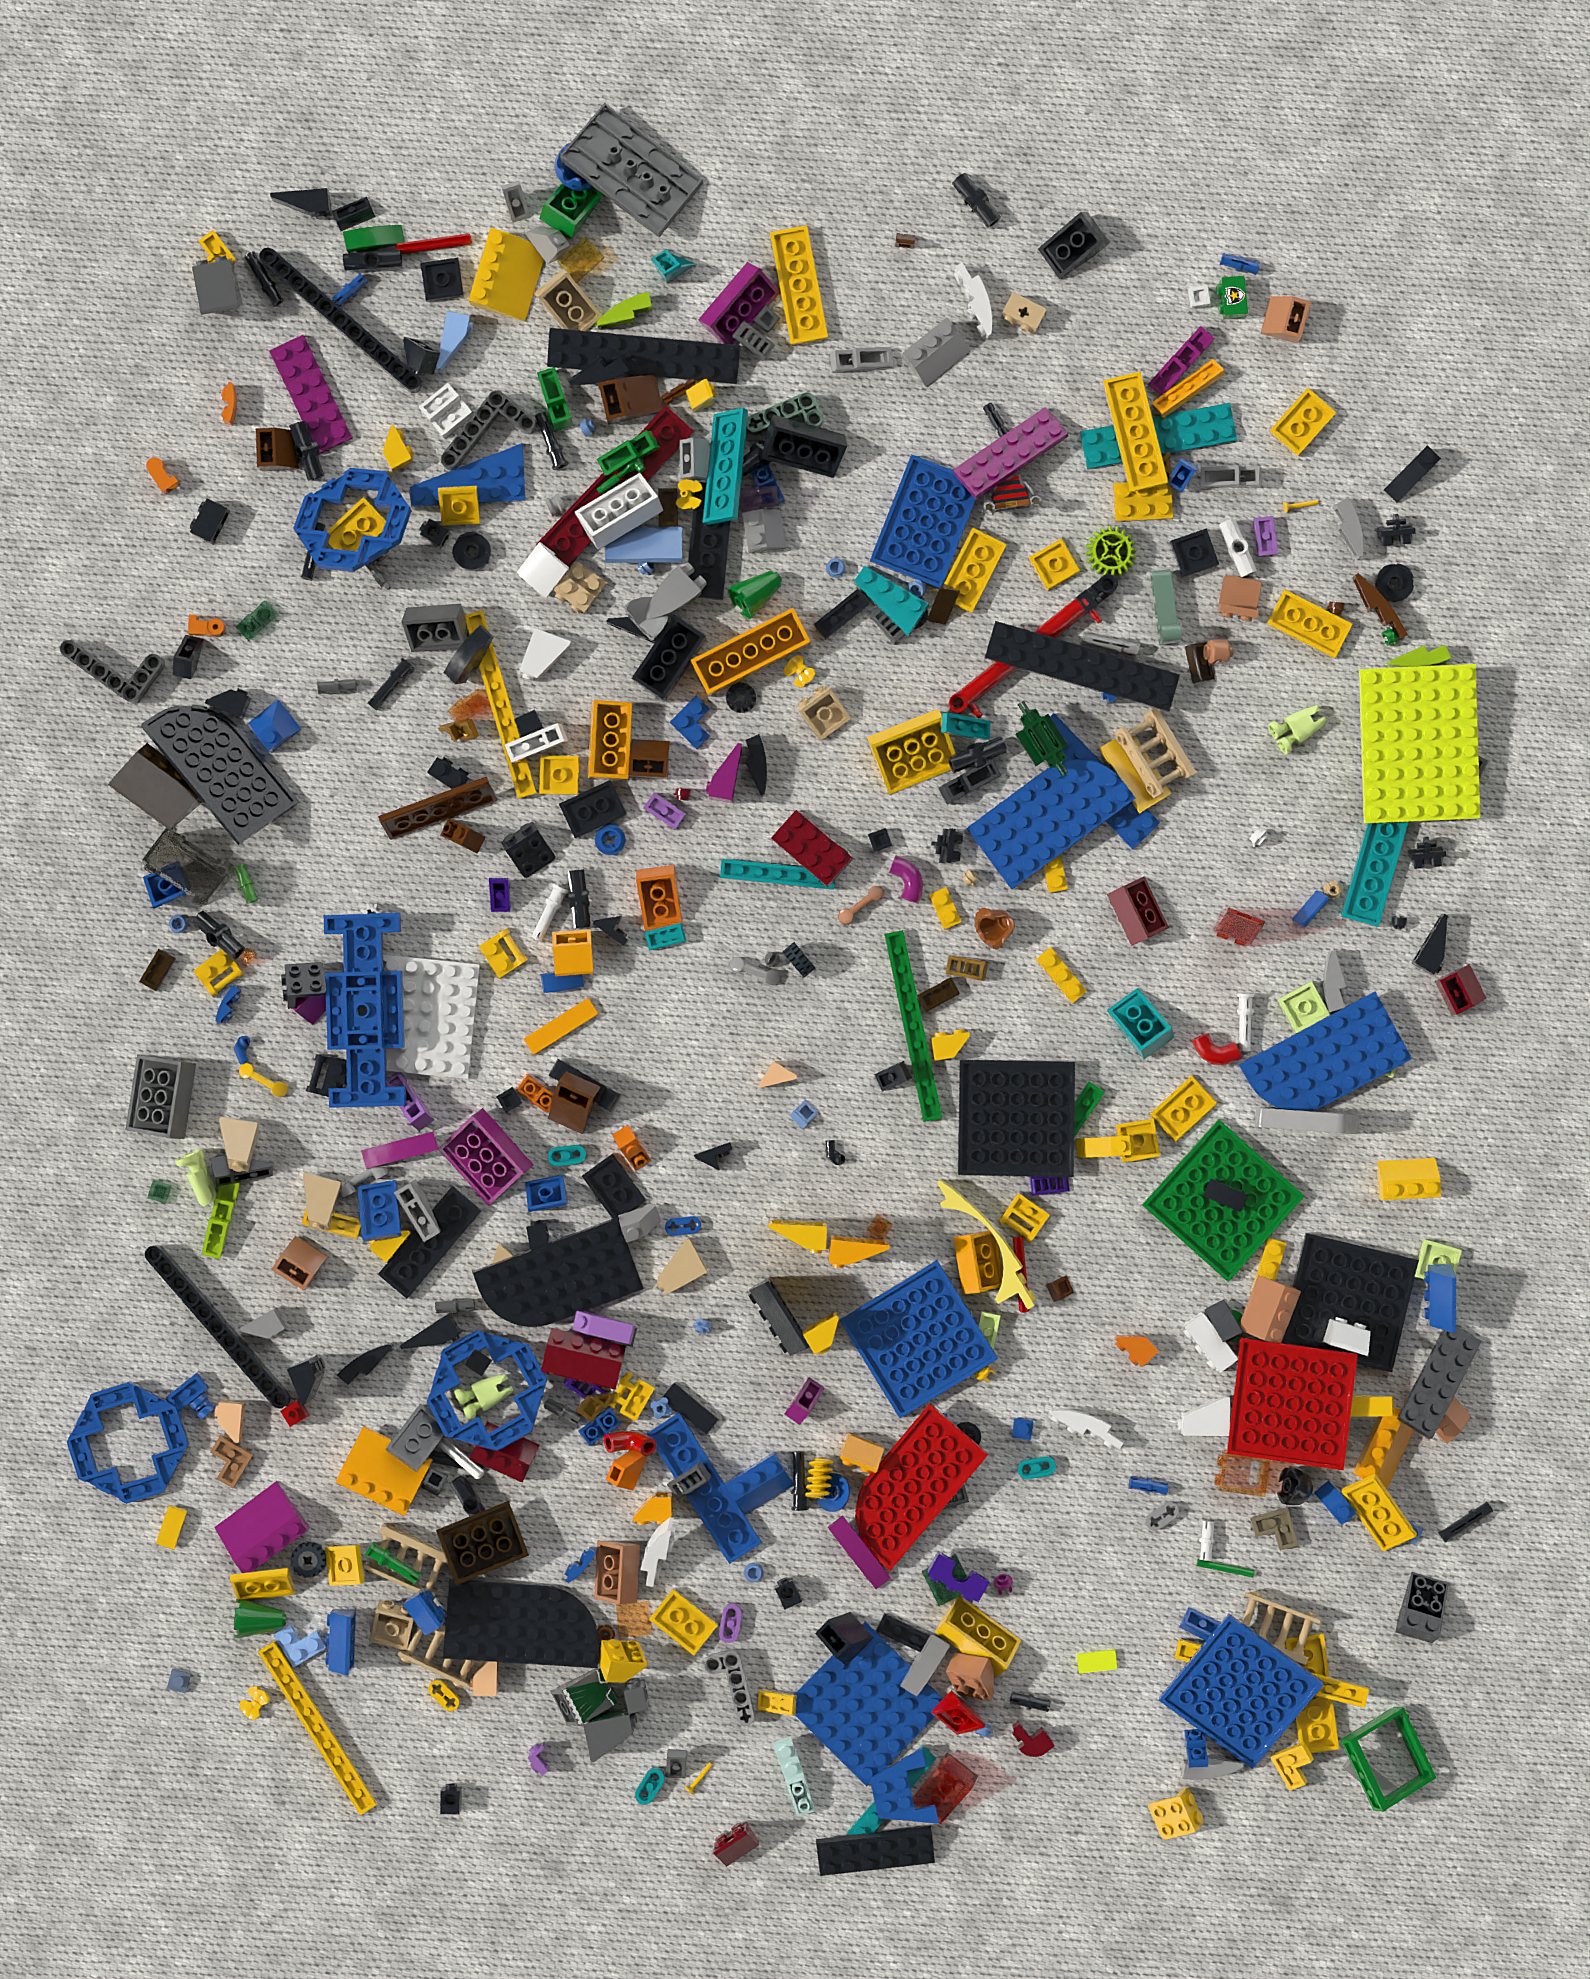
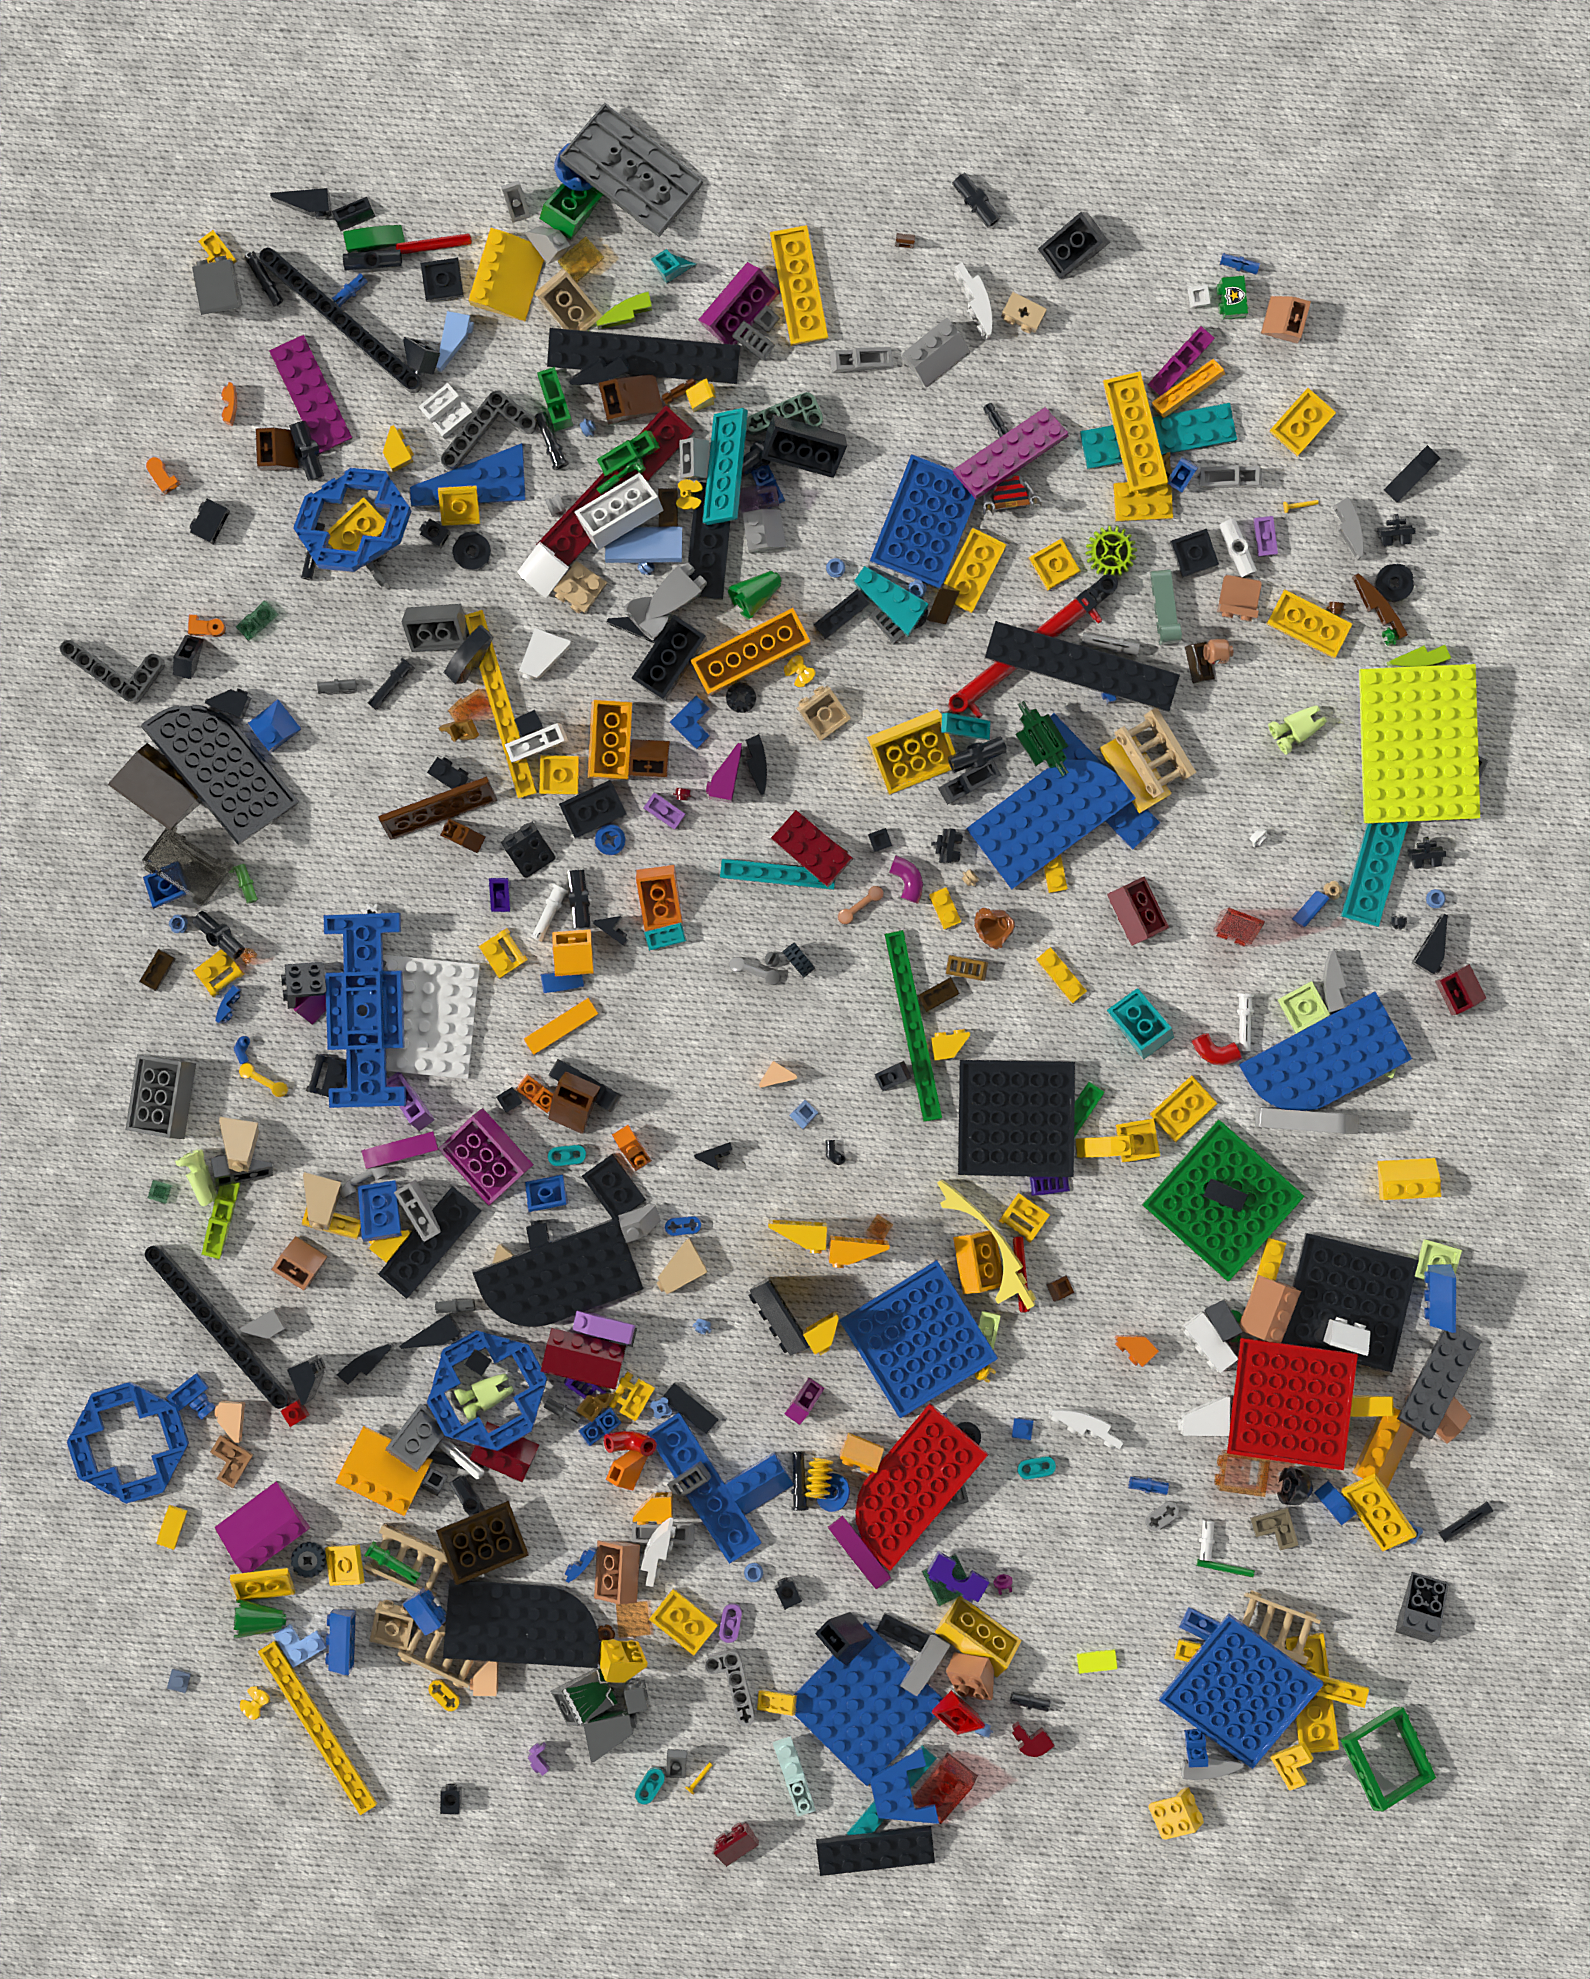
none -> light grey slope [632,1522,694,1545]
none -> medium blue plate [1426,889,1446,908]

